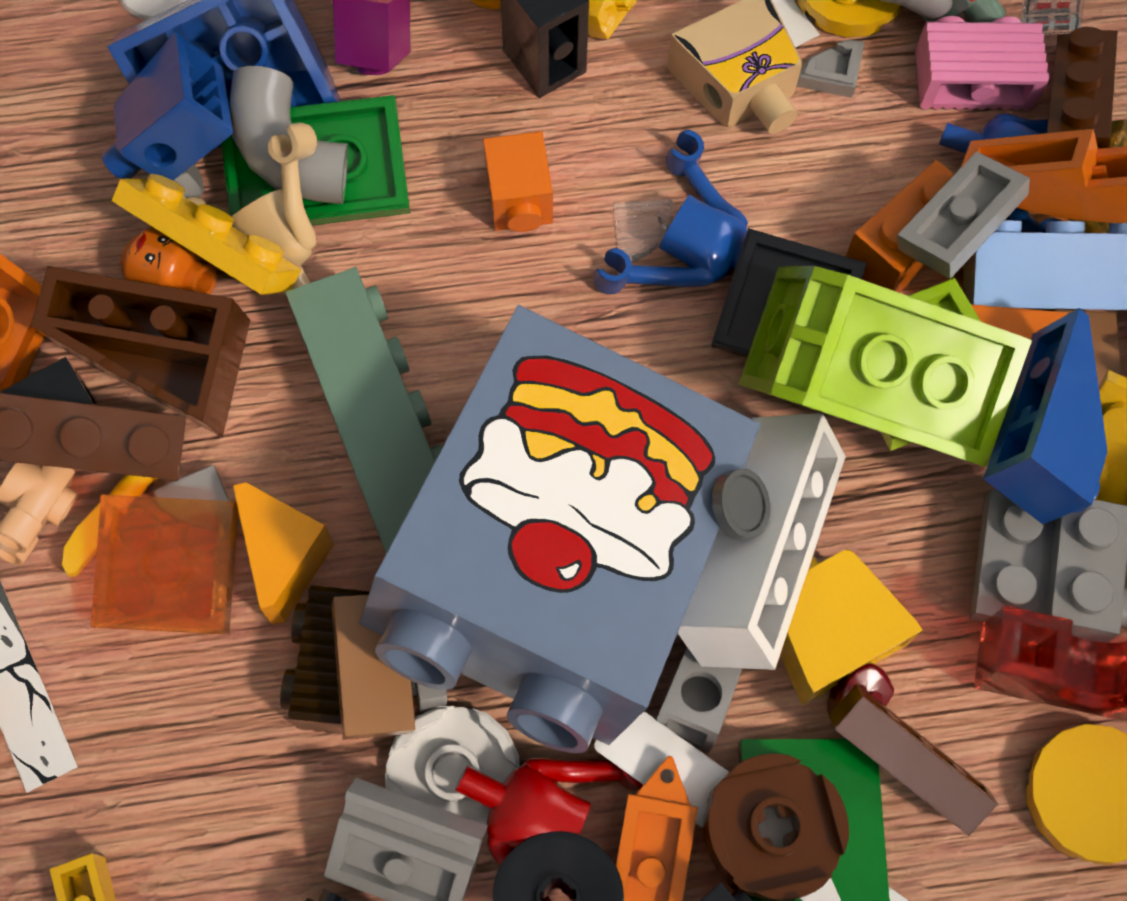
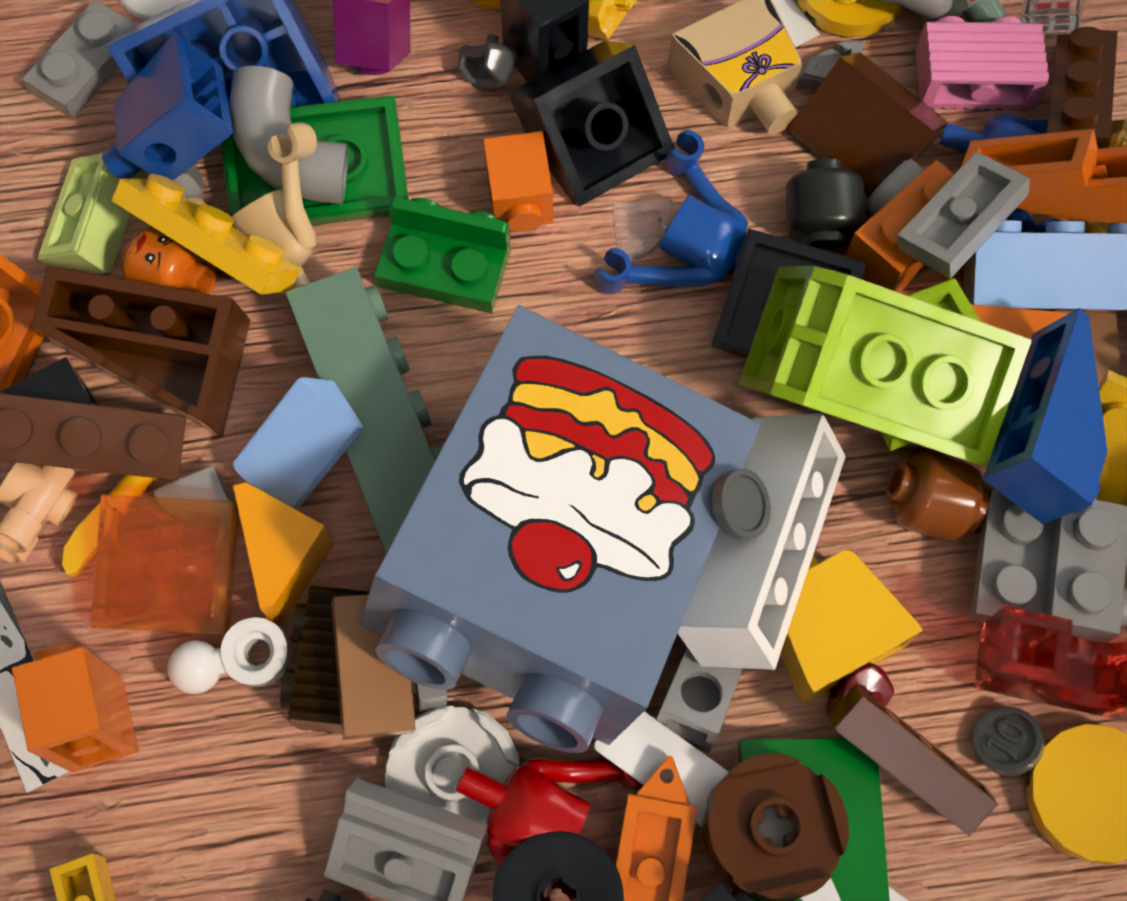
none -> orange brick [12,643,139,773]
none -> light grey plate [22,0,137,119]
none -> yellowish green slope [38,153,142,274]
none -> white plate [167,617,293,694]
none -> light blue slope [232,377,364,510]
none -> green bracket [374,197,511,314]
none -> dark grey piece [458,34,518,90]
none -> black slope [508,40,675,207]
none -> pearl dark grey head [786,158,864,251]
none -> reddish brown slope [788,52,949,197]
none -> light grey tile [864,158,924,218]
none -> dark orange head [886,449,990,541]
none -> dark grey piece [973,706,1045,776]

